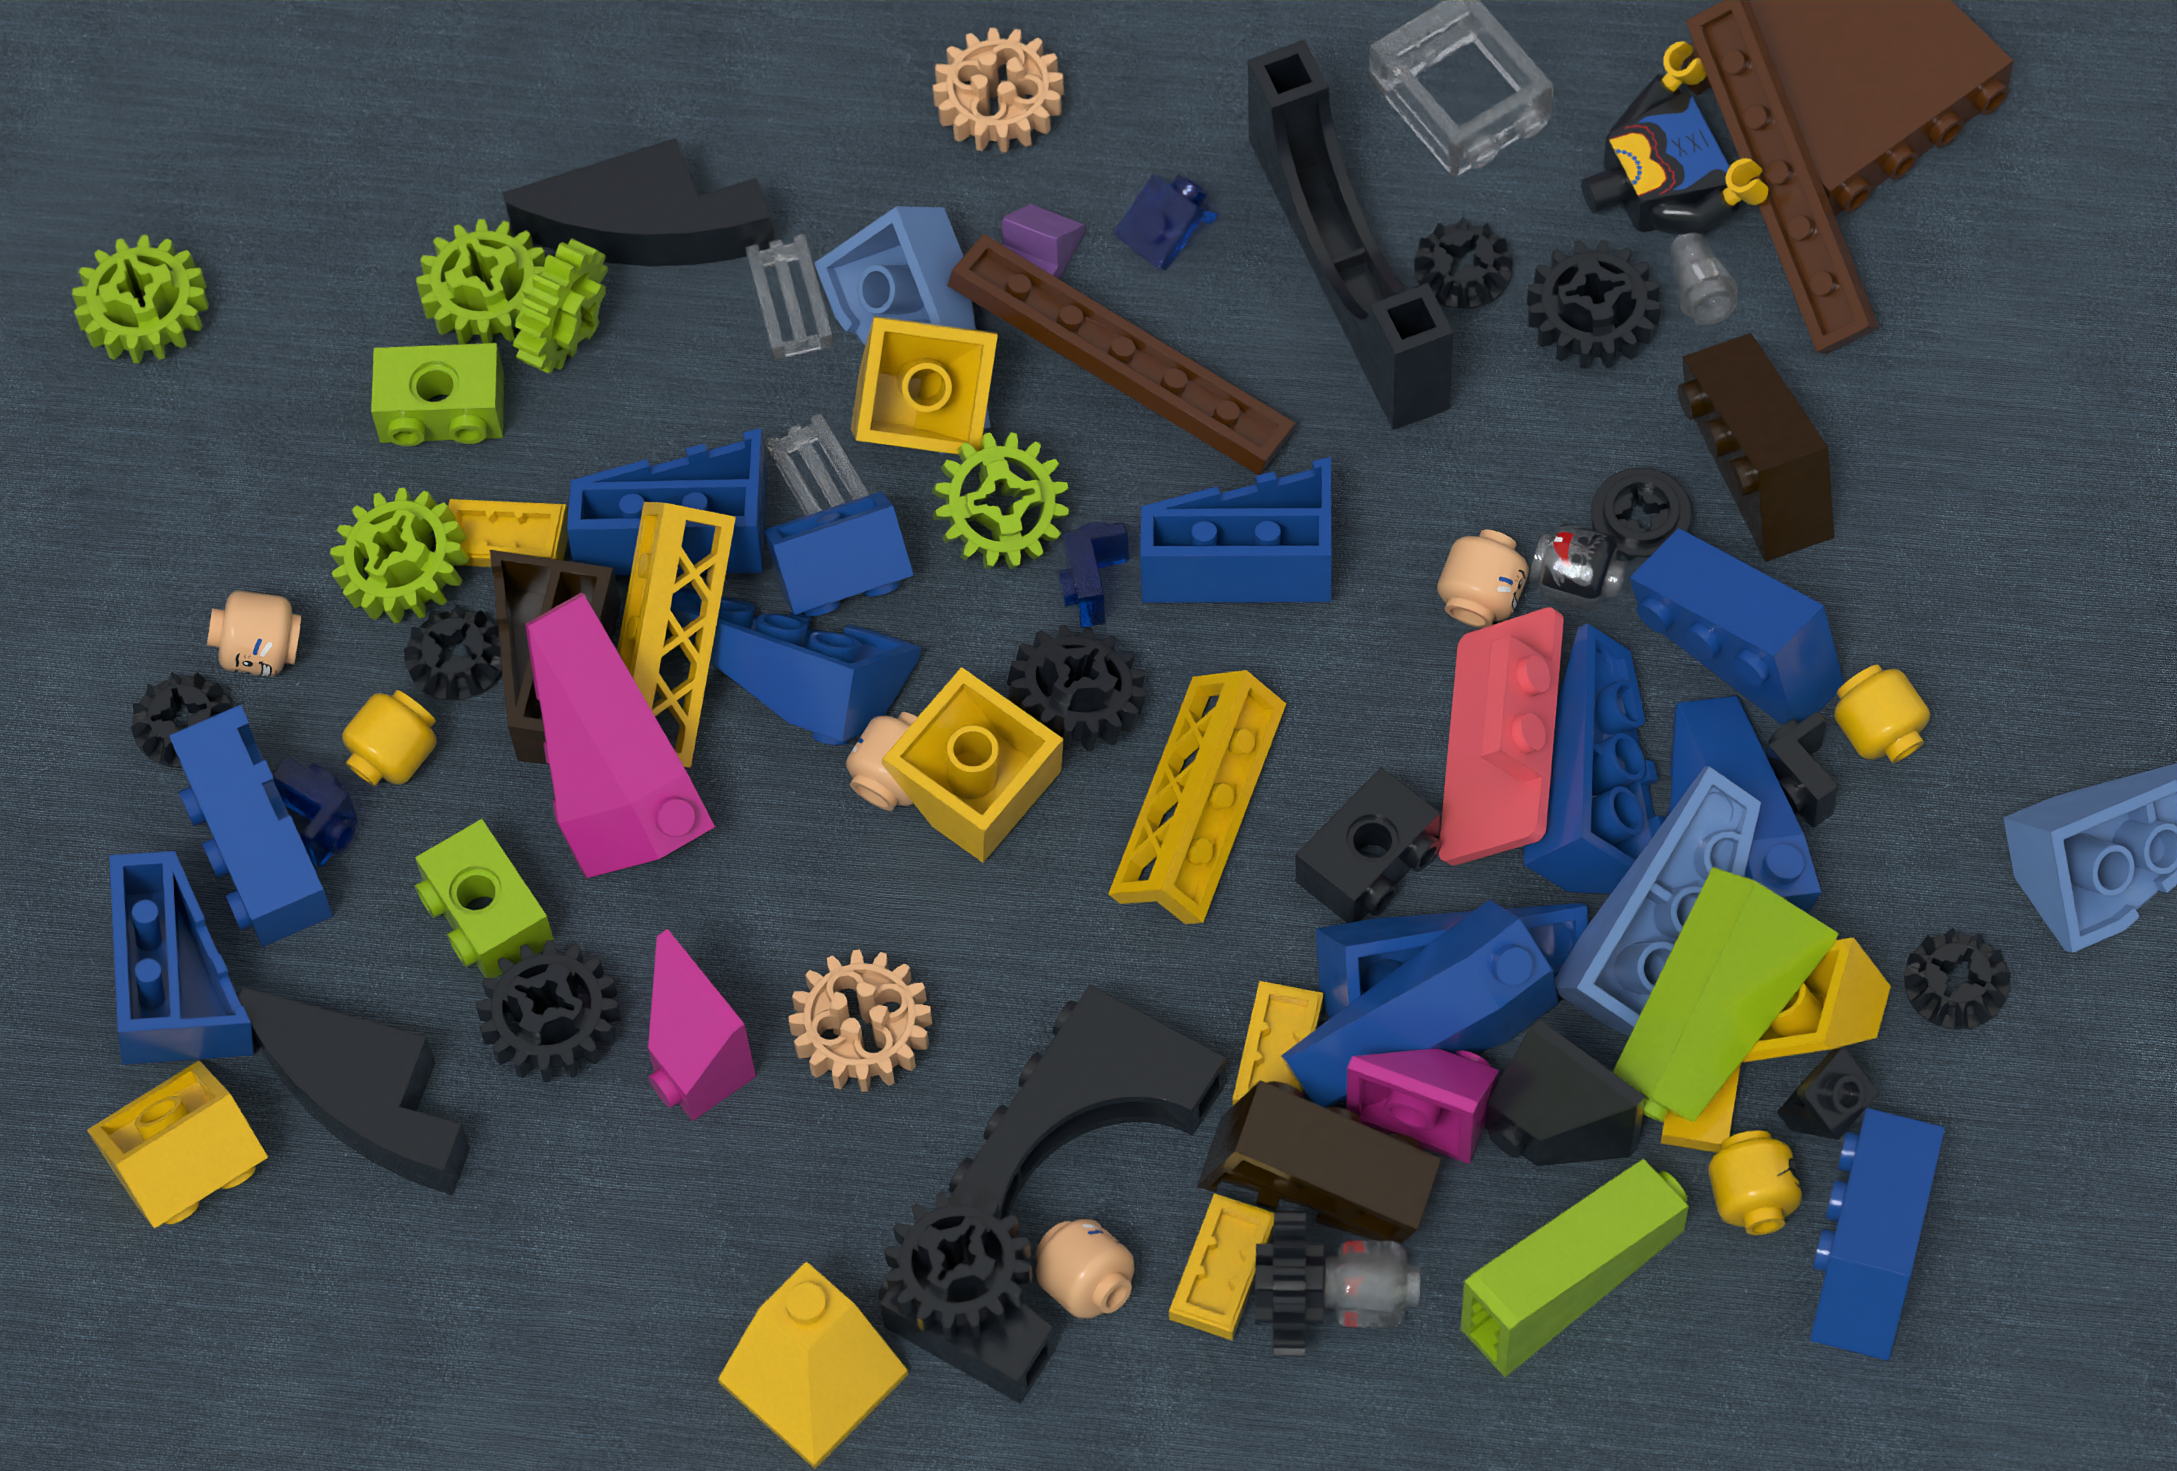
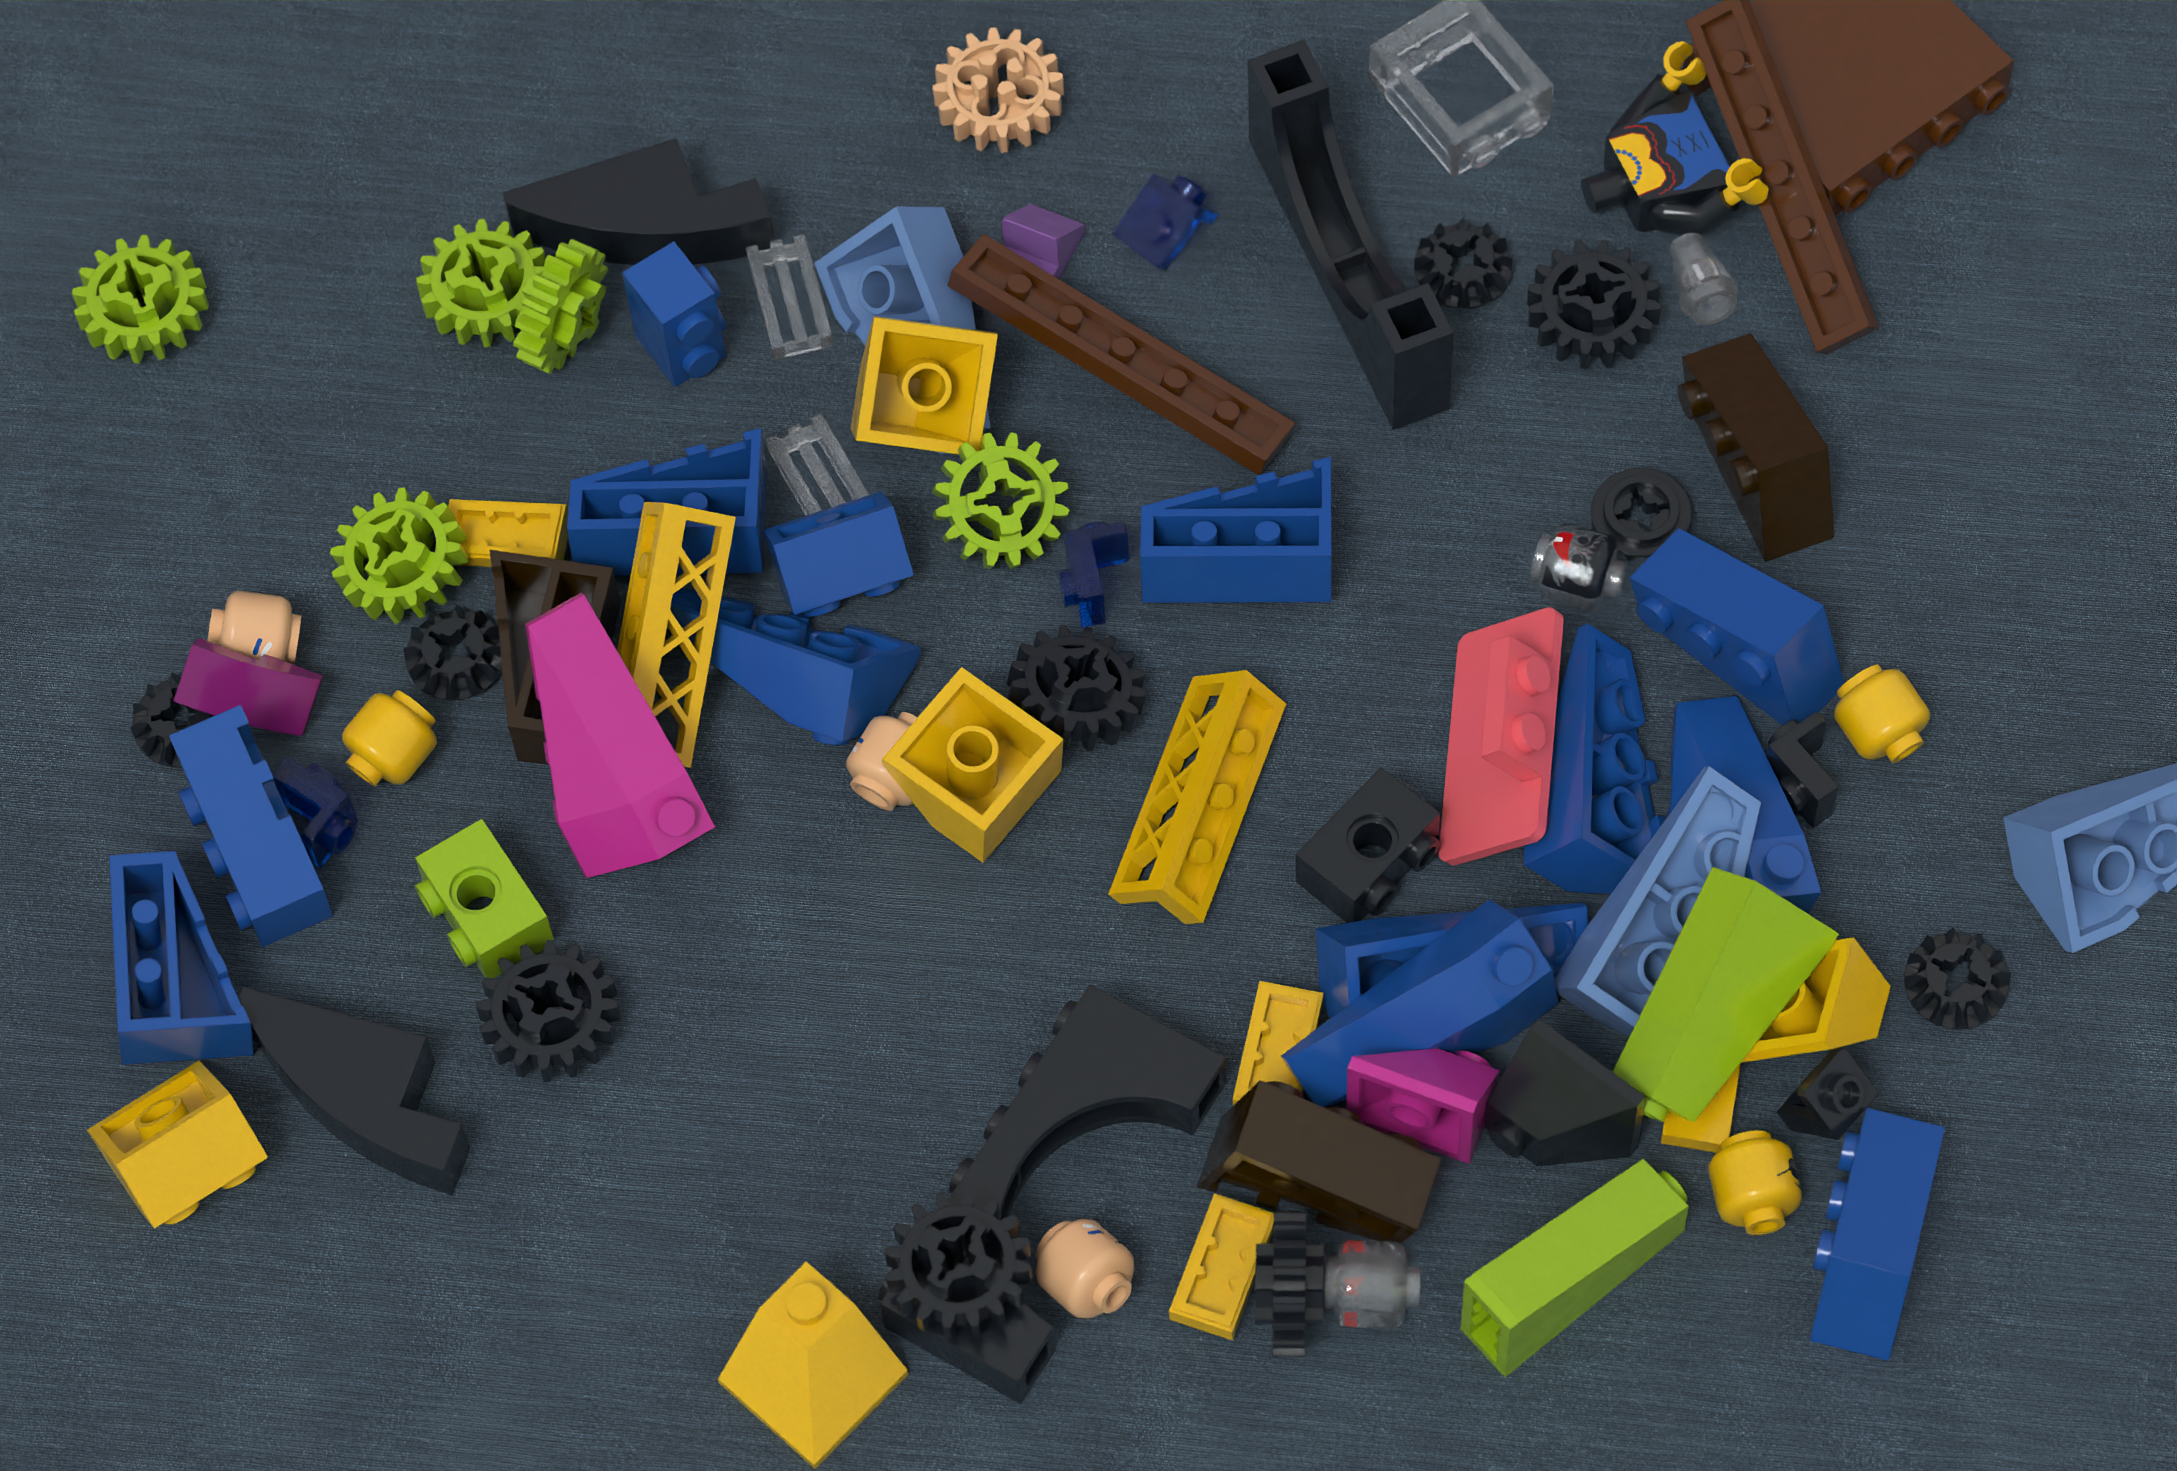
lime brick [371,343,505,446] -> none
dark pink slope [648,929,756,1121] -> none
light nougat gear [789,950,932,1092] -> none
light nougat head [1437,529,1529,628] -> none
none -> magenta slope [174,638,324,736]
none -> blue brick [622,242,727,387]

